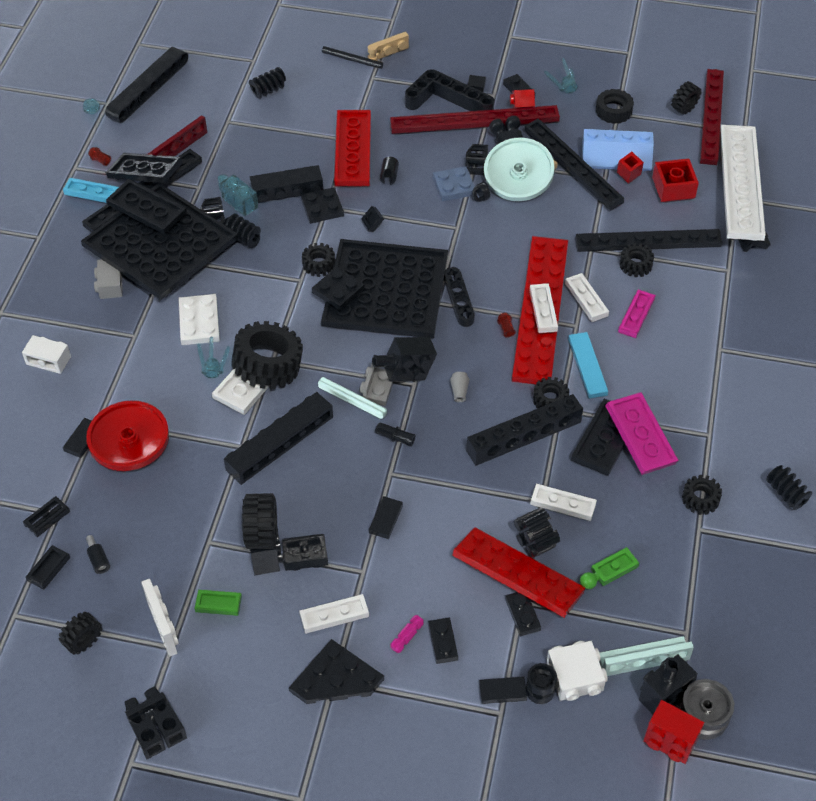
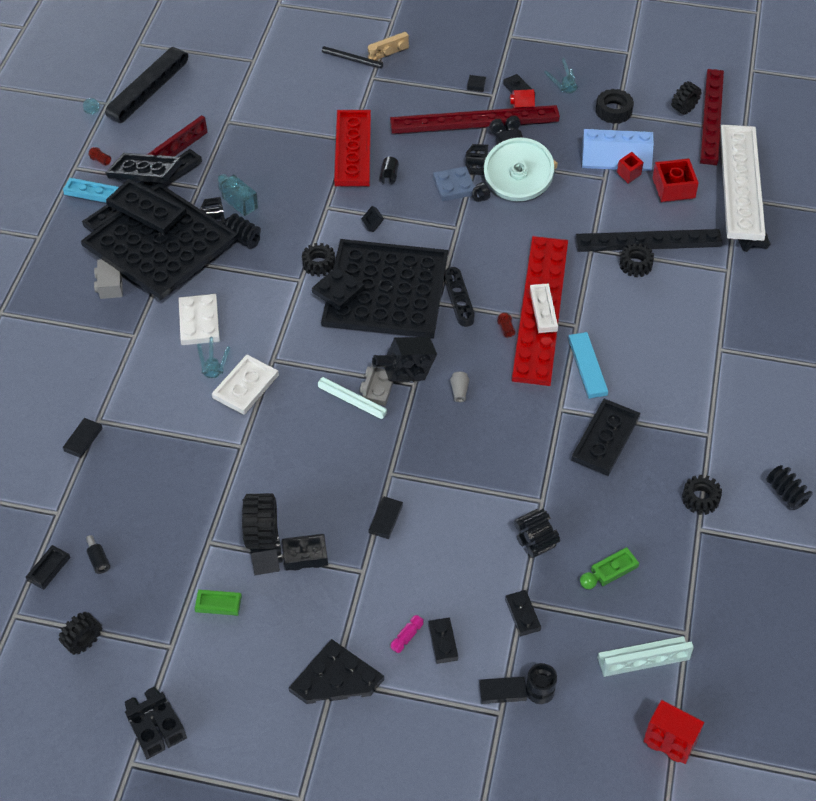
white brick [22,335,71,374] -> none
black tile [23,496,70,537] -> none
red dish [86,401,169,471] -> none
white plate [142,579,179,657] -> none
black brick [224,392,333,485] -> none
black tyre [232,321,303,389] -> none
black piece [249,67,286,99] -> none
black brick [250,165,324,203] -> none
white plate [299,594,369,634] -> none
black plate [301,187,344,224] -> none
black axle [375,422,416,446] -> none
black beam [405,69,494,111] -> none
red plate [452,527,585,618] -> none
black brick [466,394,583,466] -> none
black plate [525,118,624,211] -> none
white plate [530,484,597,521] -> none
black tyre [533,377,569,408] -> none
white brick [547,641,608,701] -> none
white plate [565,273,609,322] -> none
dark pink plate [605,392,679,475] -> none
dark pink tile [618,289,656,338] -> none
black brick [639,654,698,715] -> none
flat silver wheel [679,679,735,740] -> none

